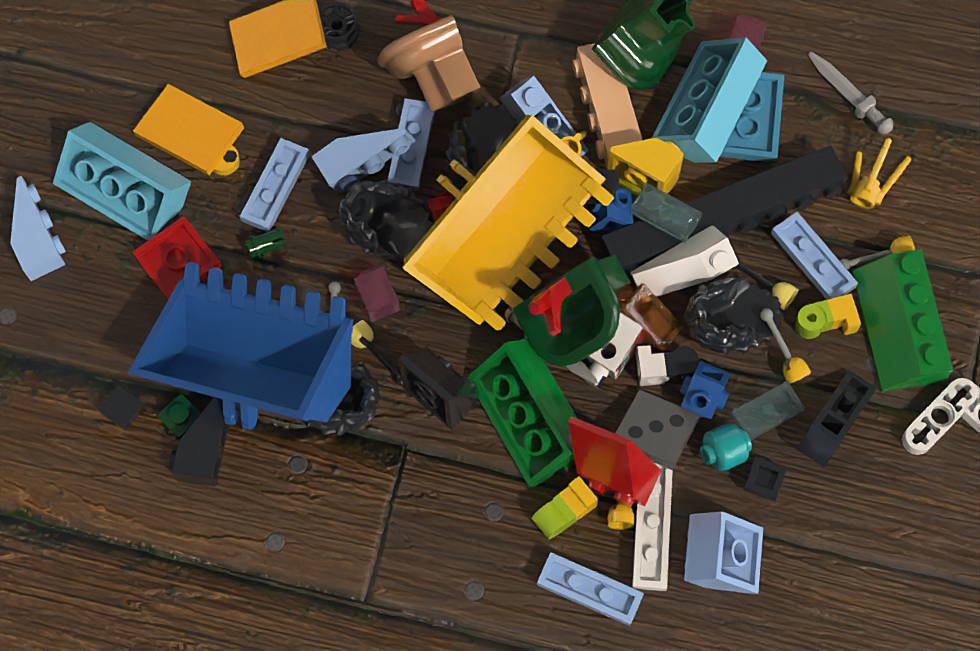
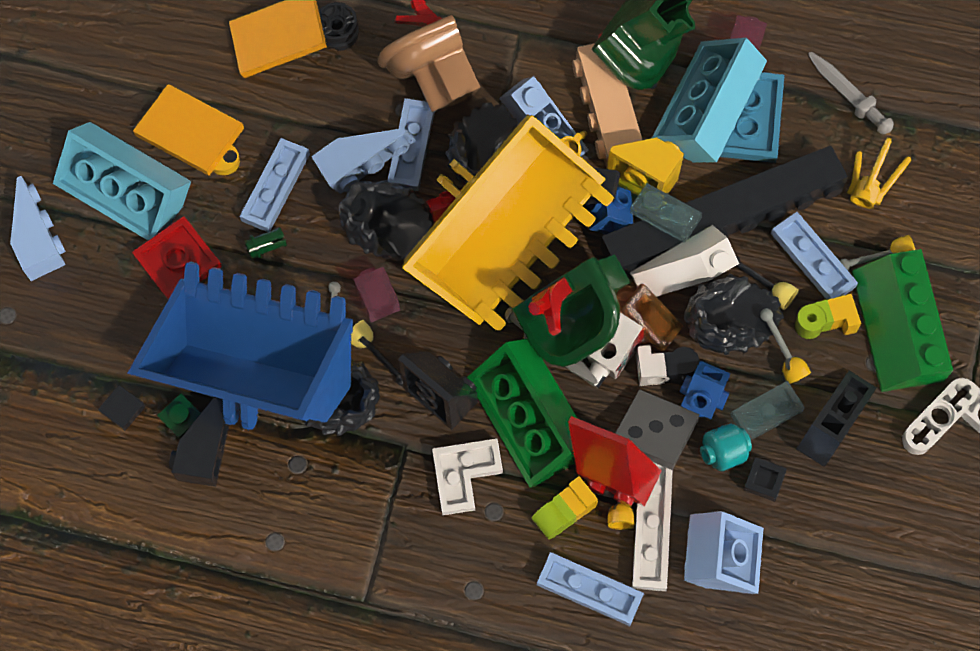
none -> white plate [432,439,503,516]

